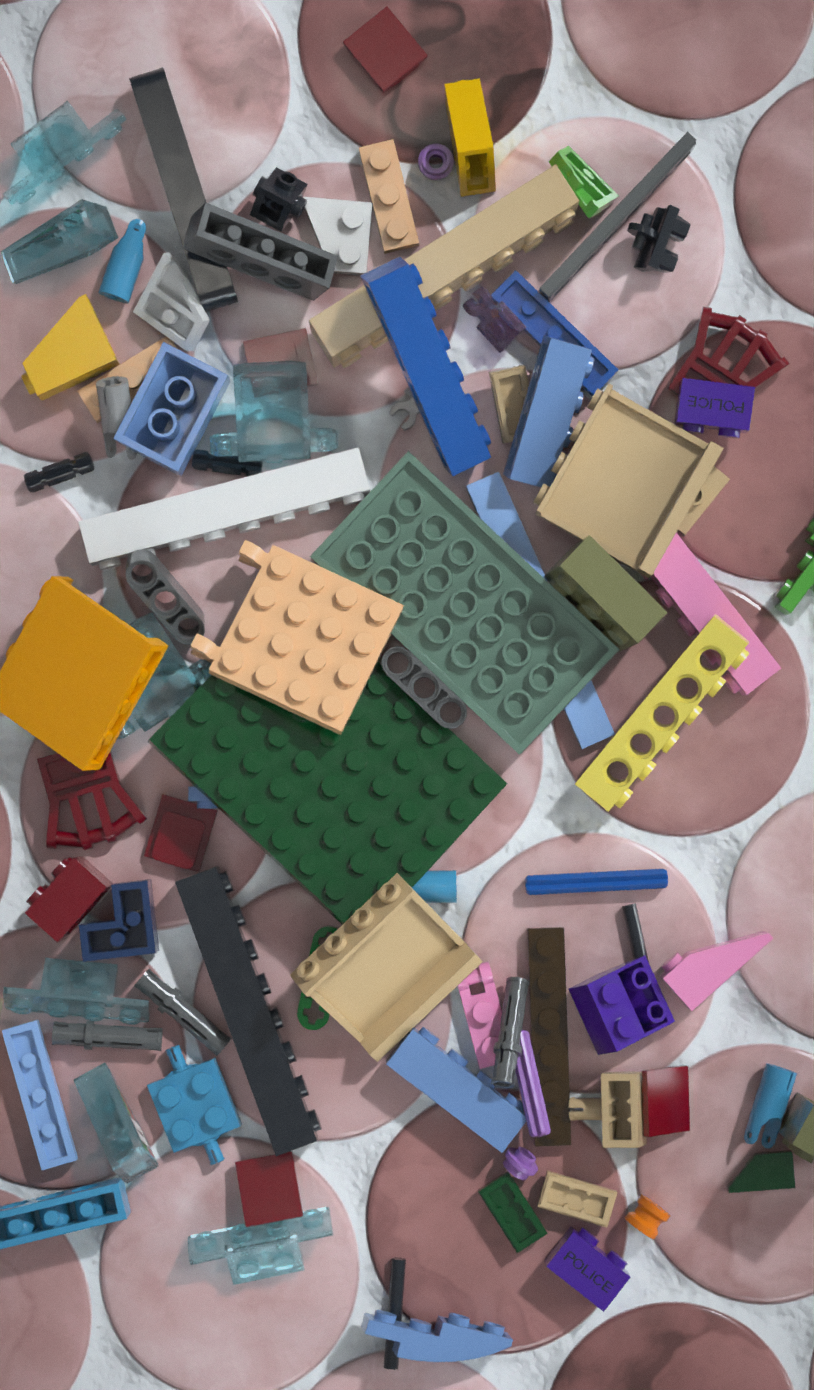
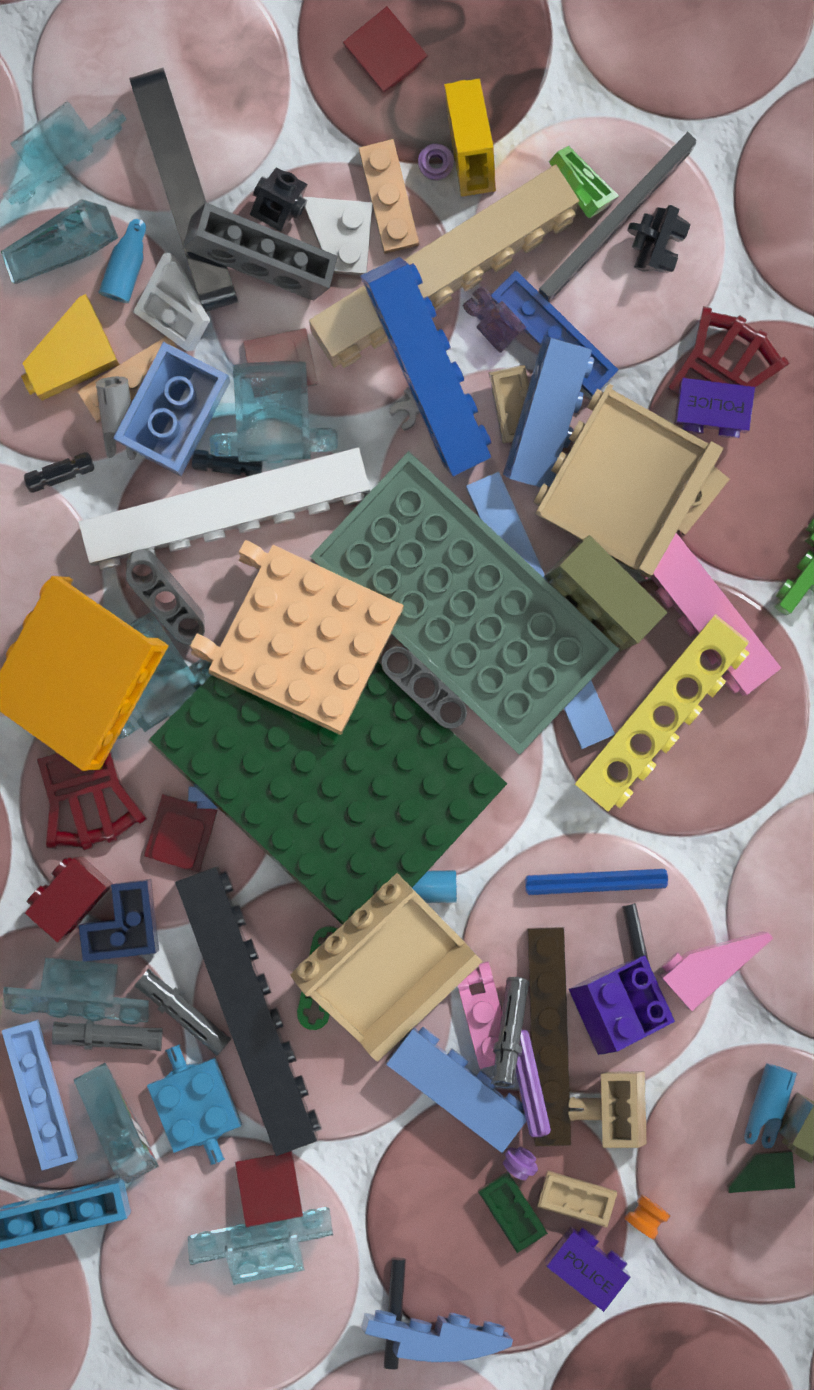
dark red piece [642,1065,690,1137] -> none

